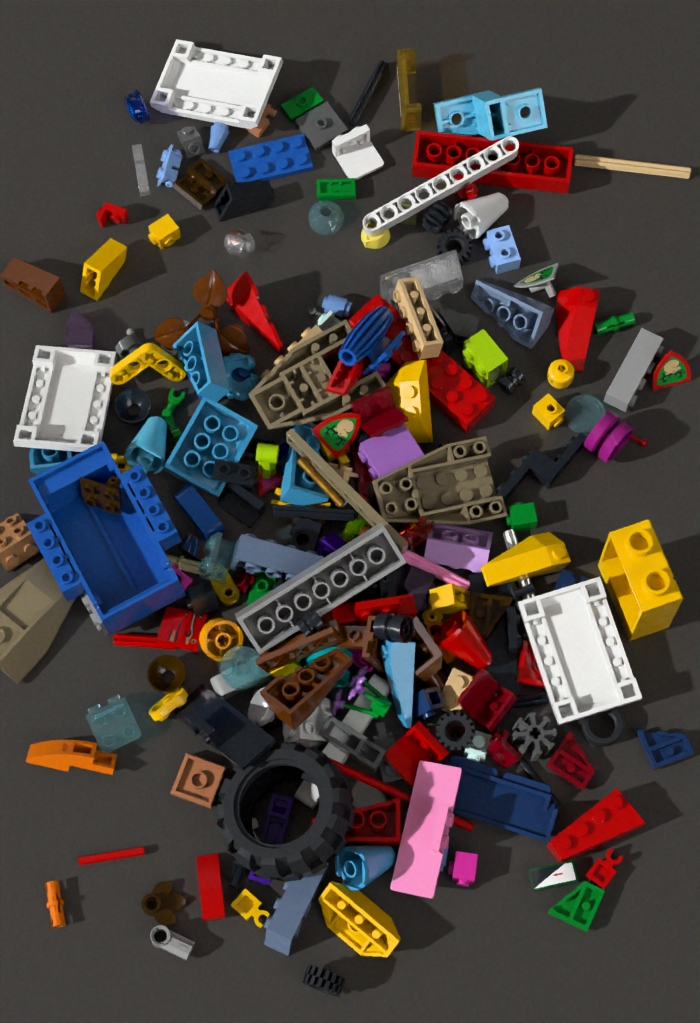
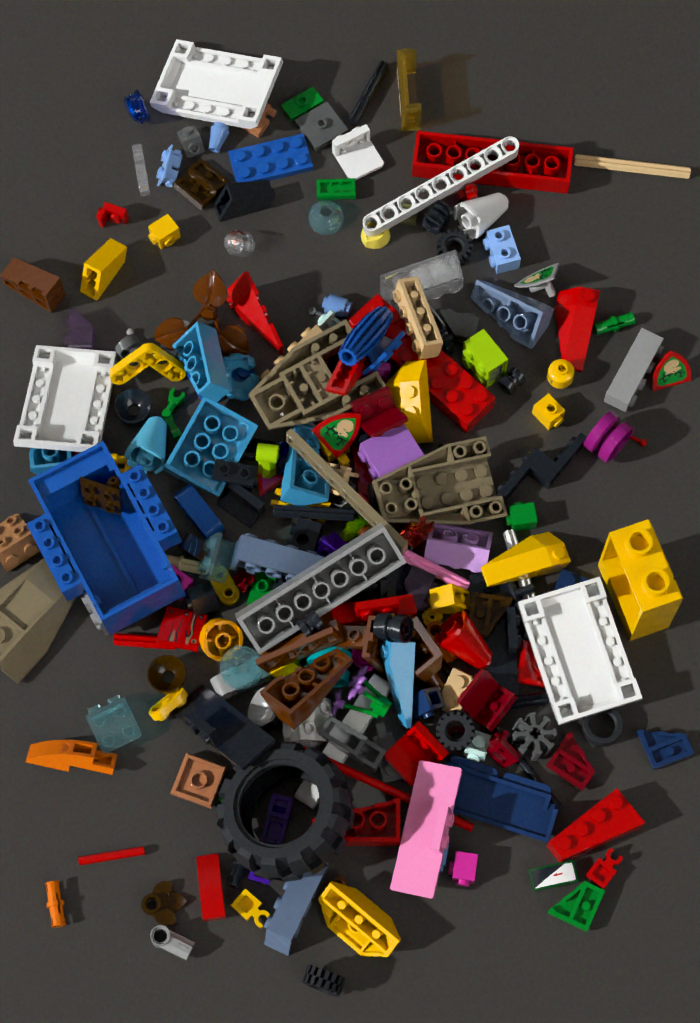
pearl gold bar [297,457,346,508] -> none
dark azure cone [335,845,396,891] -> none
medium azure bracket [433,87,548,141] -> none
clear light blue tile [564,394,606,435] -> none

